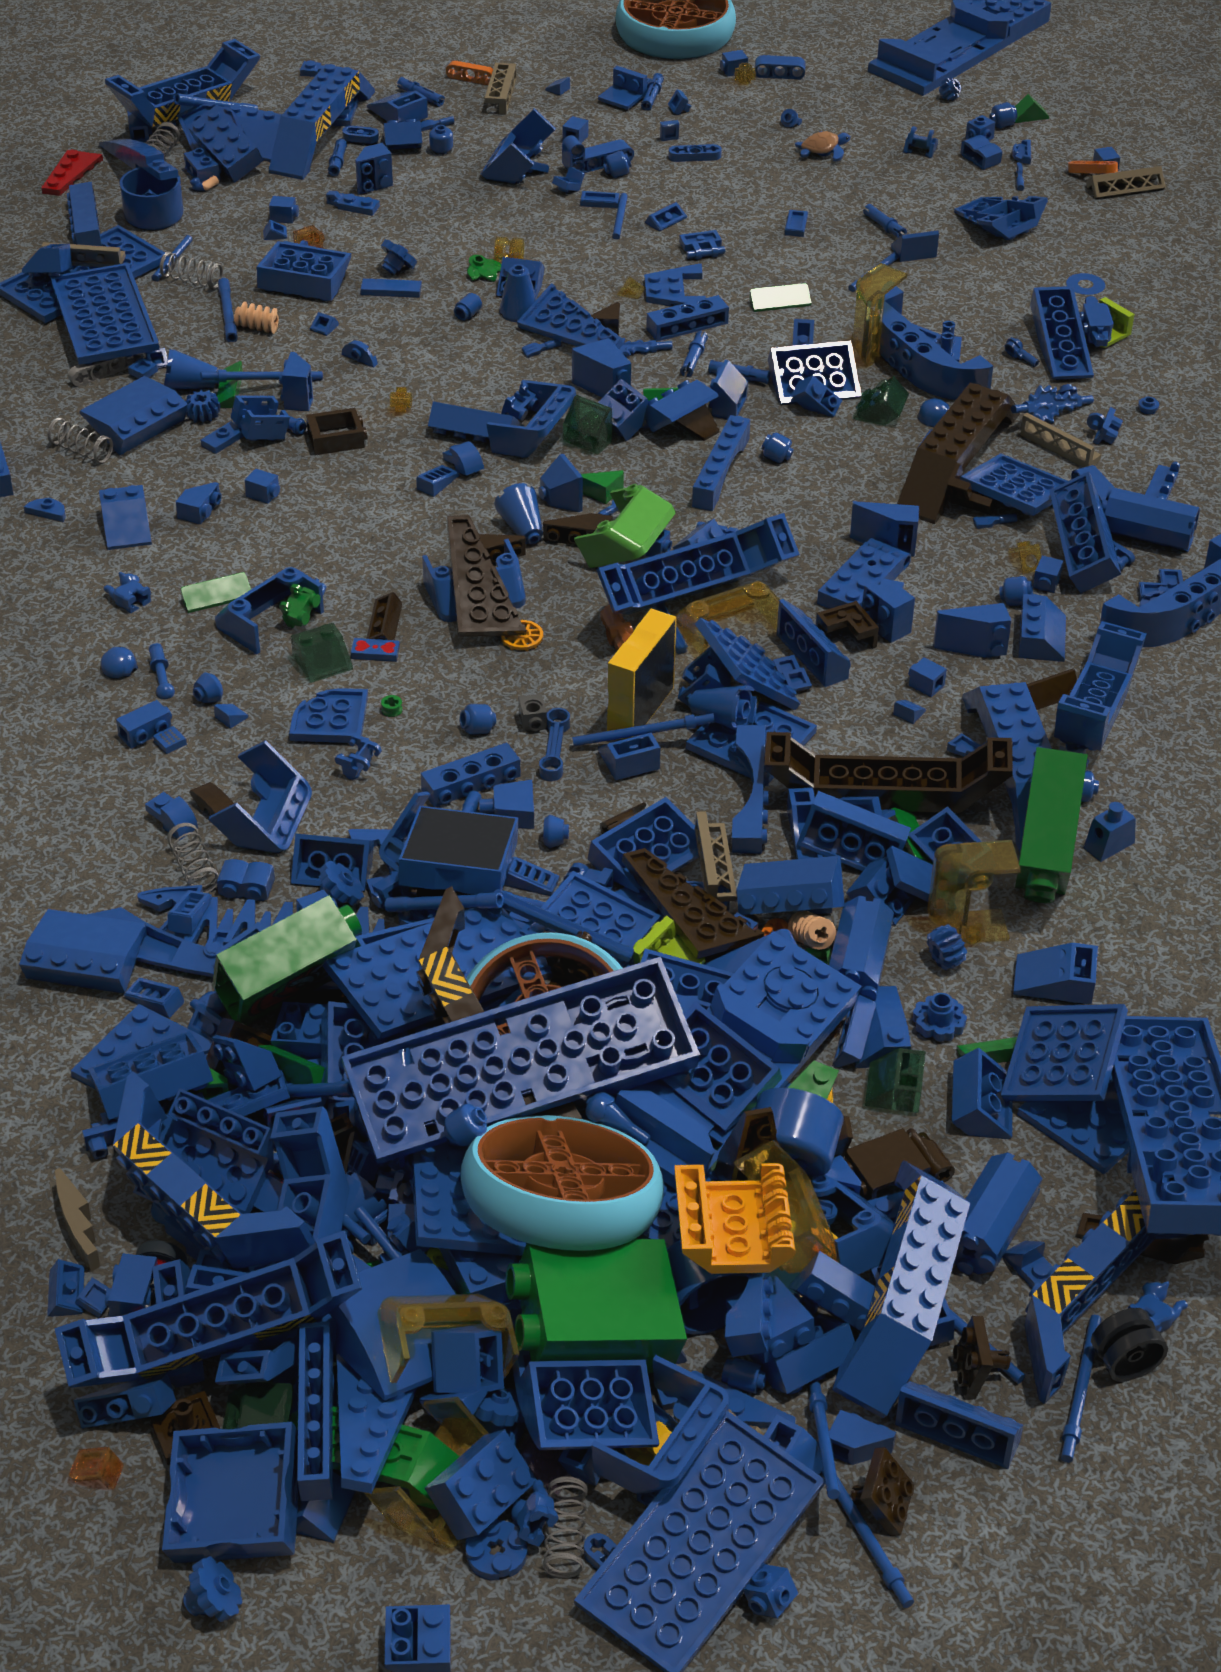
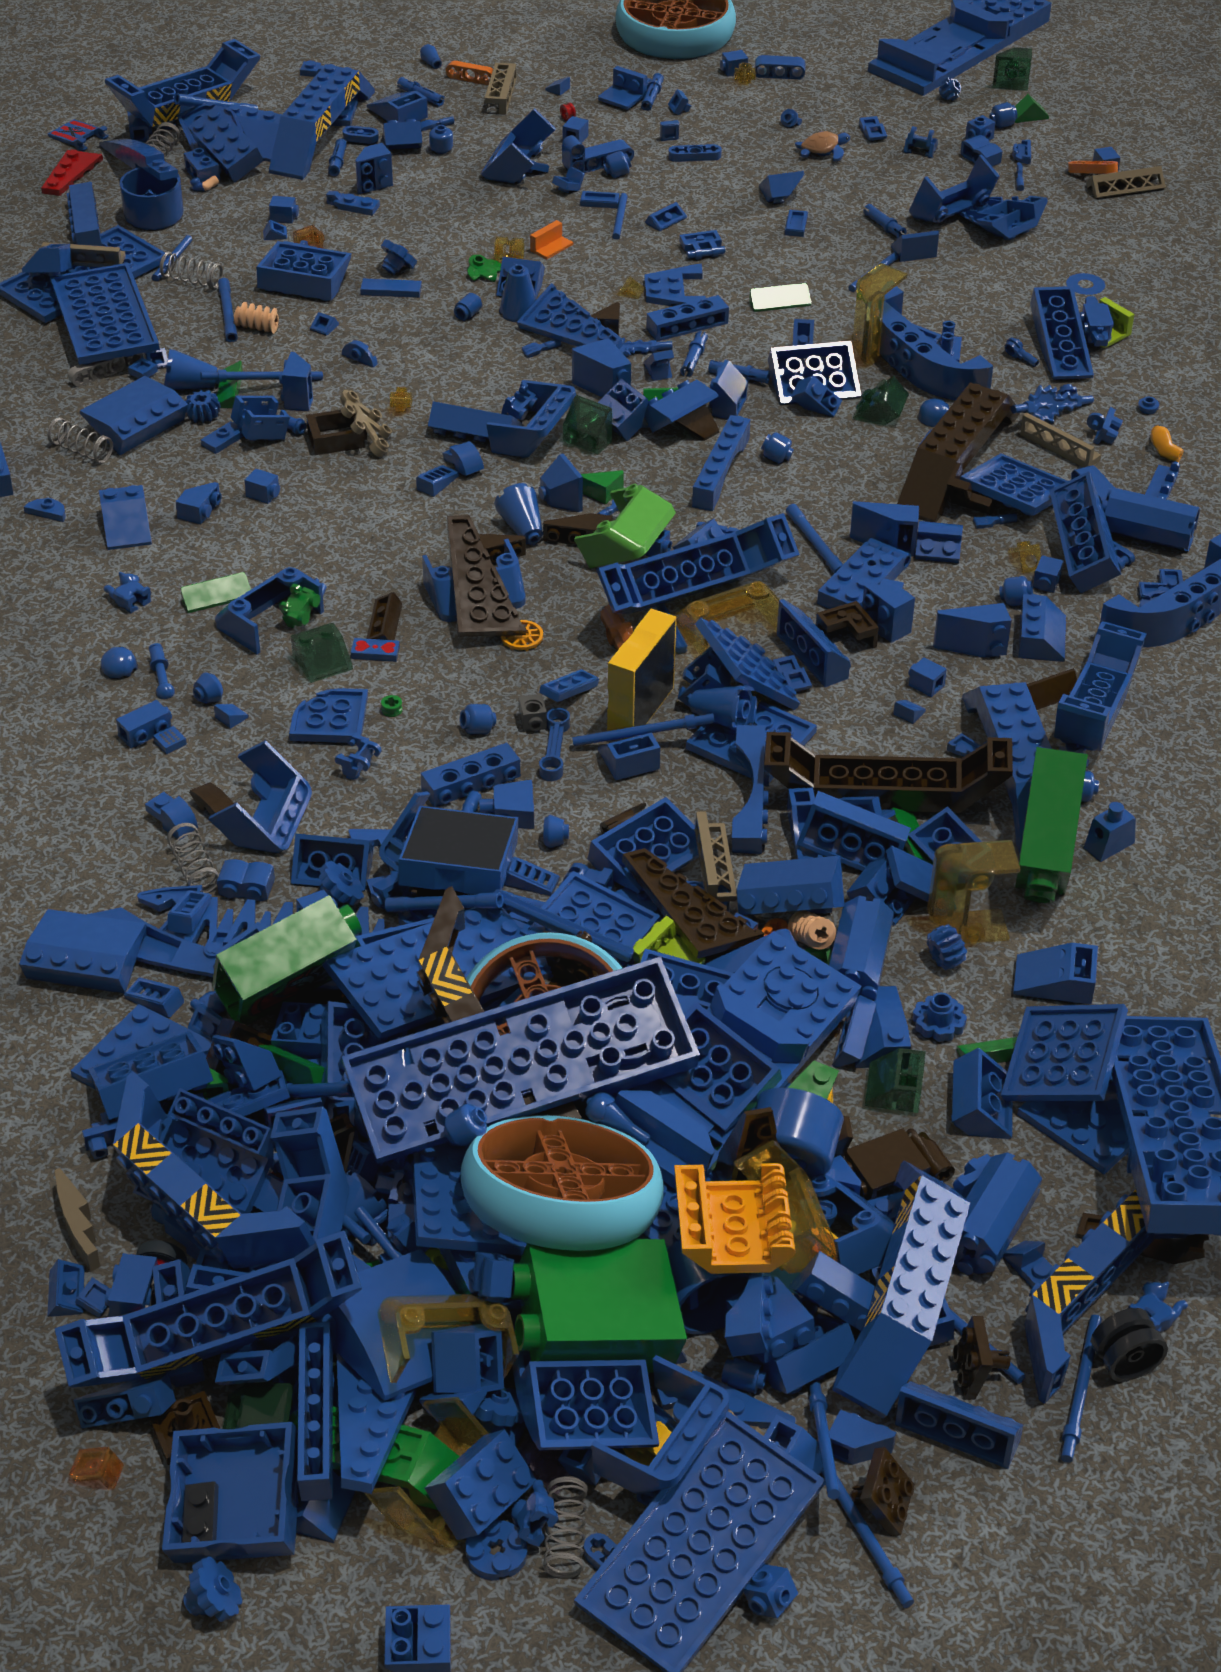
none -> blue flag [48,119,109,152]
none -> black plate [182,1481,219,1543]
none -> dark tan plant [340,390,392,457]
none -> blue cone [420,44,442,69]
none -> blue brick [472,1252,514,1303]
none -> orange panel [530,220,573,260]
none -> blue tile [539,669,599,702]
none -> red bush [560,103,576,121]
none -> blue slope [644,350,674,381]
none -> blue slope [759,171,804,204]
none -> blue piece [786,504,843,574]
none -> blue slope [859,116,887,140]
none -> blue windscreen [909,154,1000,222]
none -> blue brick [915,521,963,563]
none -> blue slope [953,1154,991,1199]
none -> clear green slope [992,47,1032,91]
none -> light orange arm [1150,426,1184,462]

